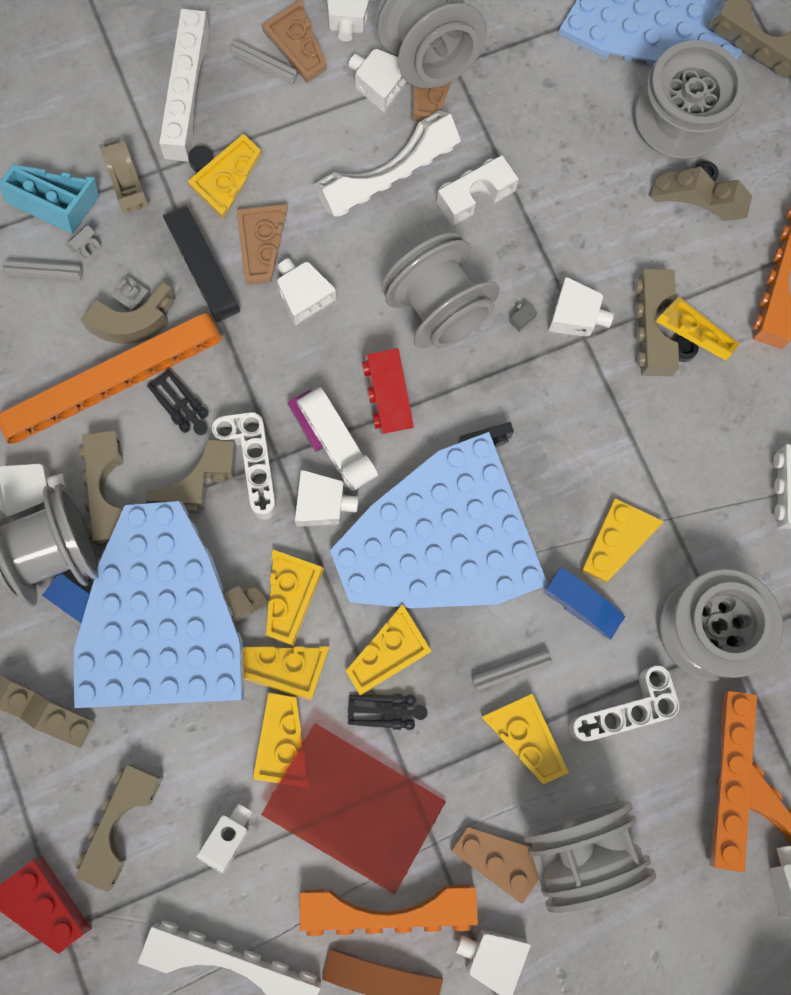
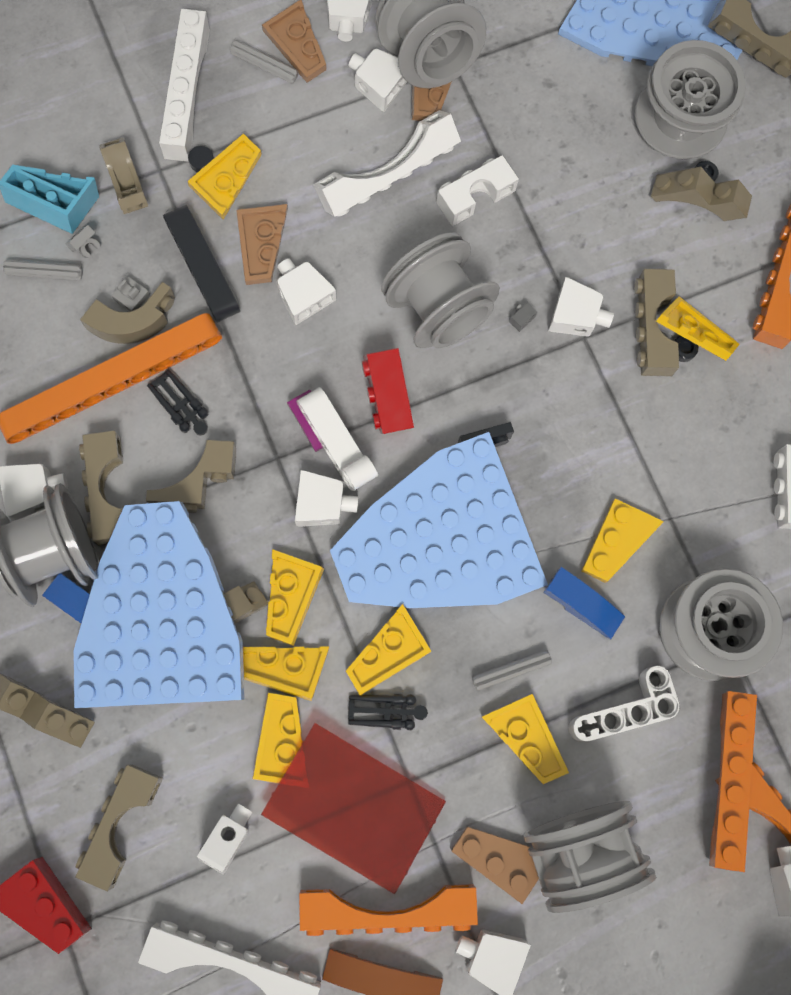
white beam [212,412,276,520] -> none

